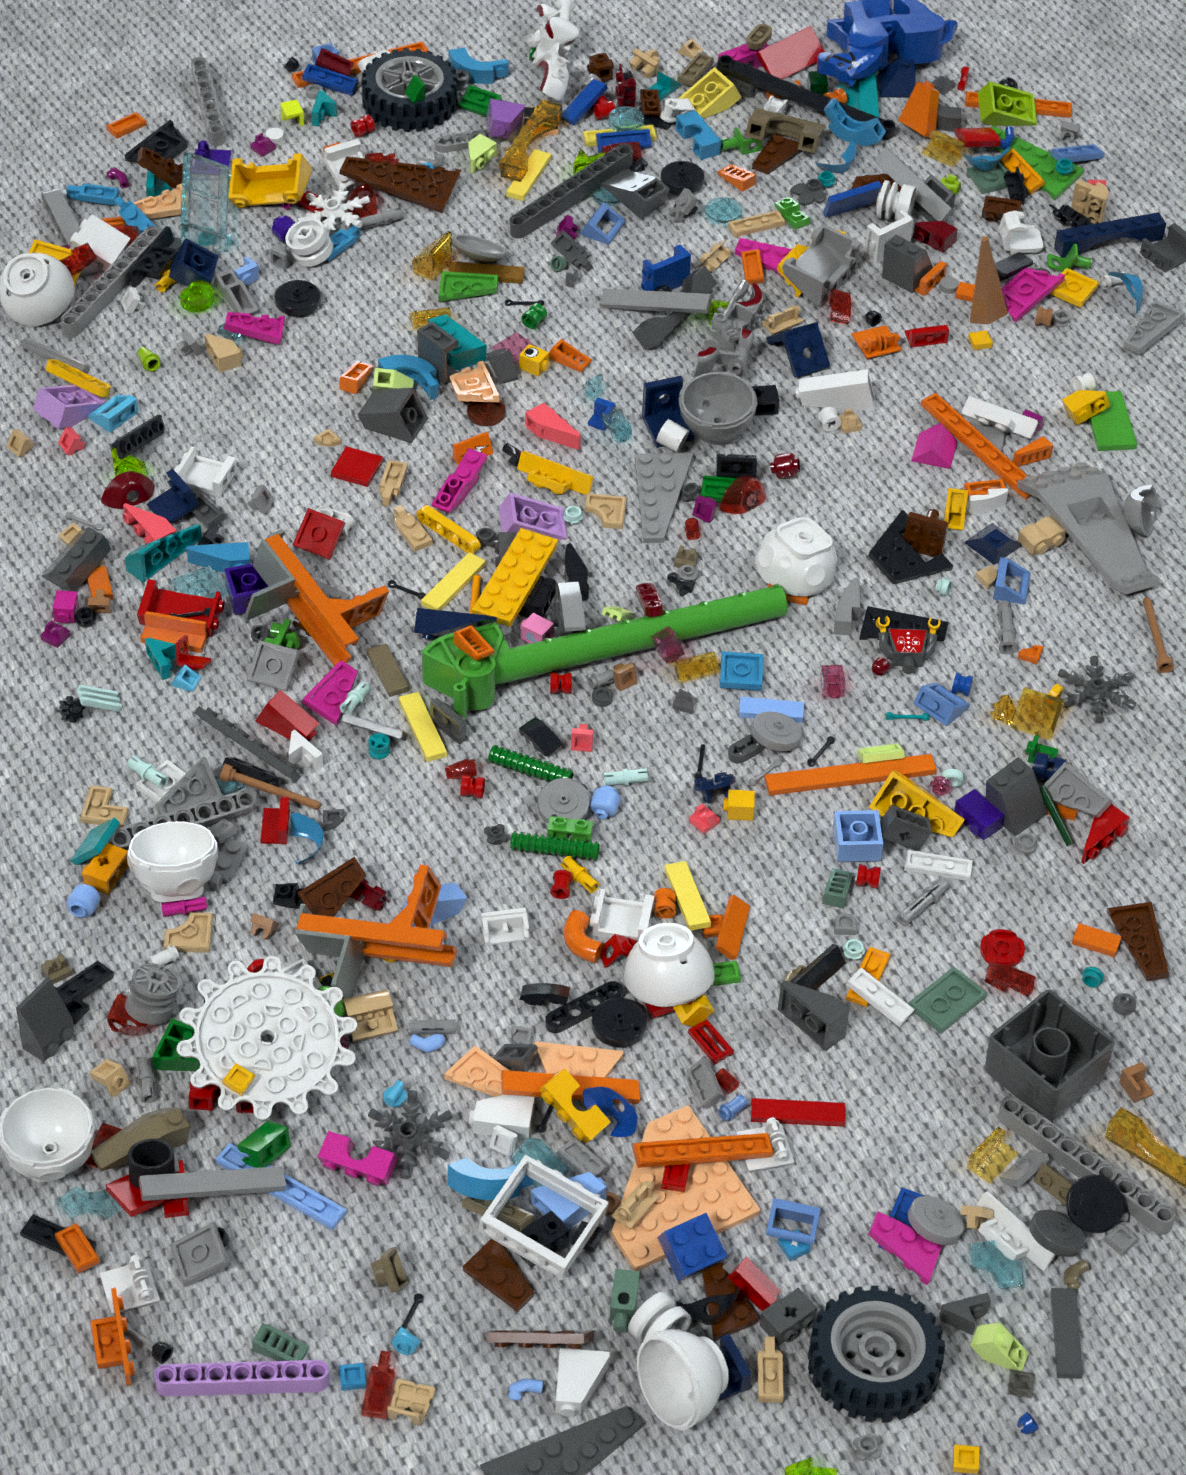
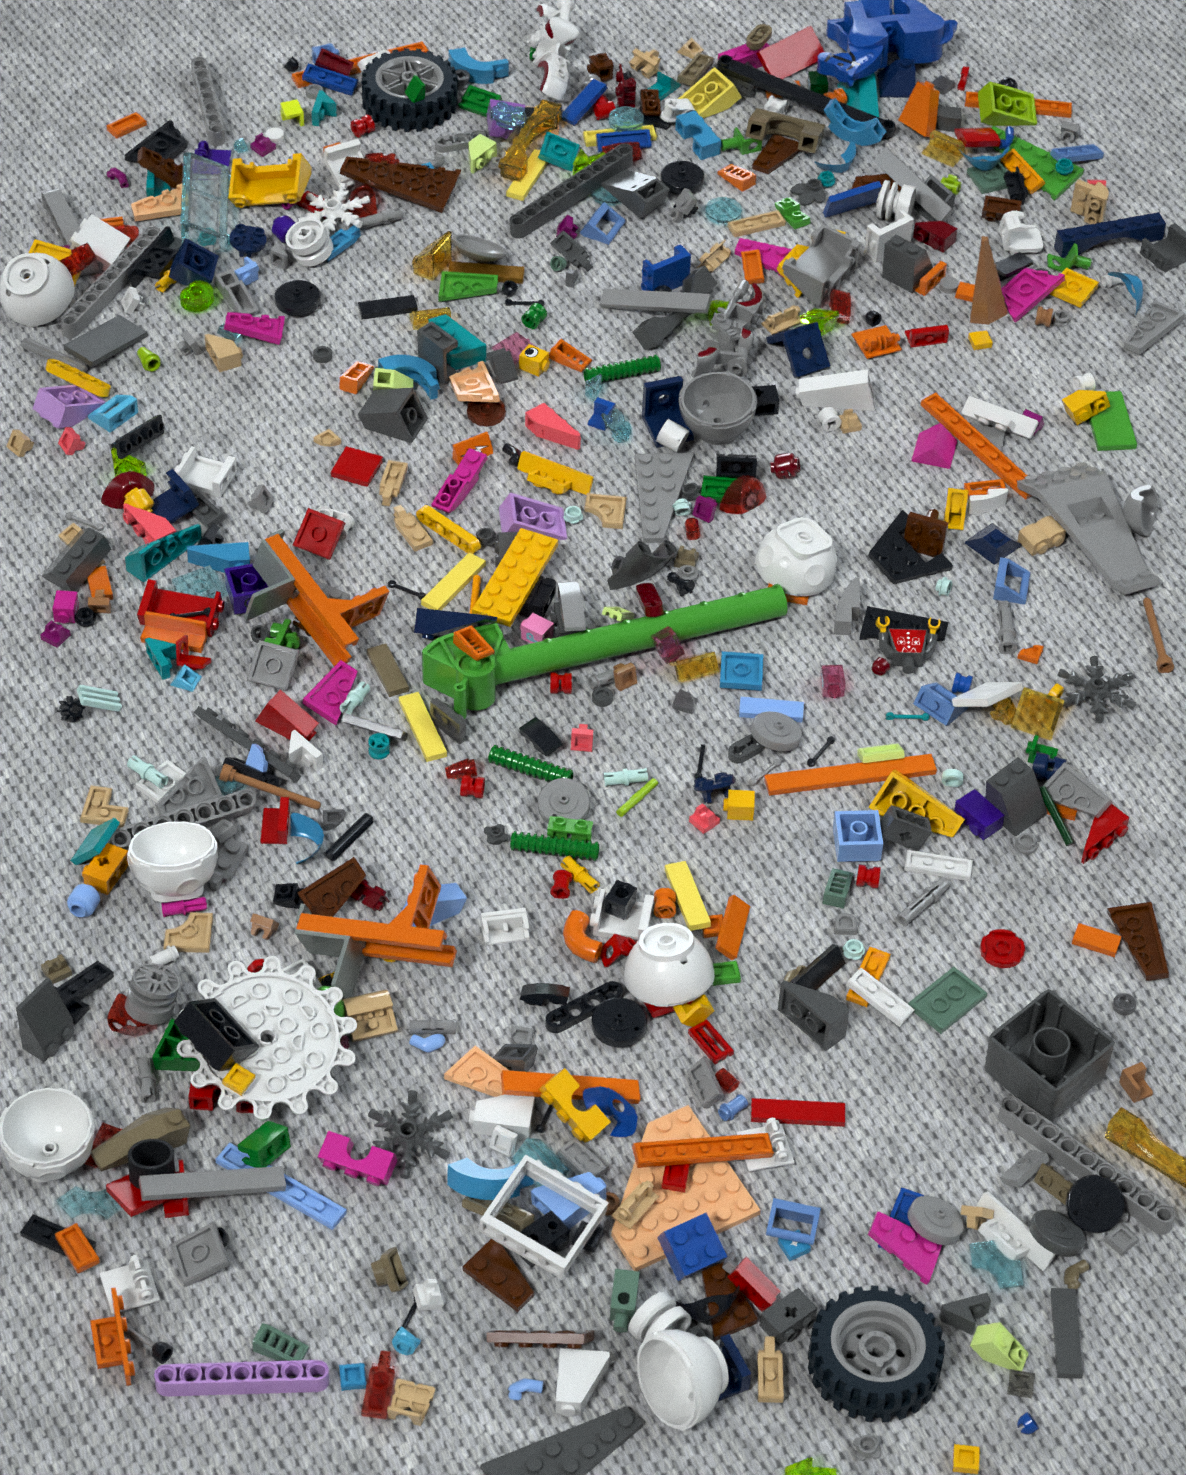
dark azure hinge [66,183,120,206] -> none
tan bracket [89,1059,130,1097] -> none
dark azure hinge [114,196,155,235] -> none
medium azure plate [383,1080,407,1107] -> none
light nougat wing [535,1041,623,1078] -> none
black slope [564,543,589,601] -> none
light blue head [590,785,621,819] -> none
black arm [629,158,648,173] -> none
clear pink plate [930,776,950,796] -> none
clear yellow panel [967,1126,1018,1184] -> none
tan tile [976,565,997,590] -> none
clear red slope [984,964,1035,997] -> none
orange slope [1013,436,1053,467] -> none
black hinge [1049,204,1092,228] -> none
teal plate [1082,967,1104,988] -> none
none -> dark grey tile [64,315,147,368]
none -> yellow head [124,487,154,513]
none -> black slope [174,998,260,1071]
none -> dark blue plate [229,224,267,258]
none -> clear light blue hinge [233,137,248,153]
none -> light blue tile [245,744,268,772]
none -> dark grey tile [313,346,333,363]
none -> black axle [326,813,373,861]
none -> black tile [358,295,418,320]
none -> white tile [413,1279,444,1310]
none -> clear light blue plate [490,101,527,129]
none -> black hinge [502,280,518,297]
none -> teal tile [538,132,580,171]
none -> green piece [583,354,661,385]
none -> black brick [604,880,637,920]
none -> dark grey panel [607,540,678,590]
none -> lime piece [616,778,658,817]
none -> light aqua plate [672,499,692,516]
none -> clear neon green slope [800,308,839,336]
none -> white tile [952,682,1023,707]

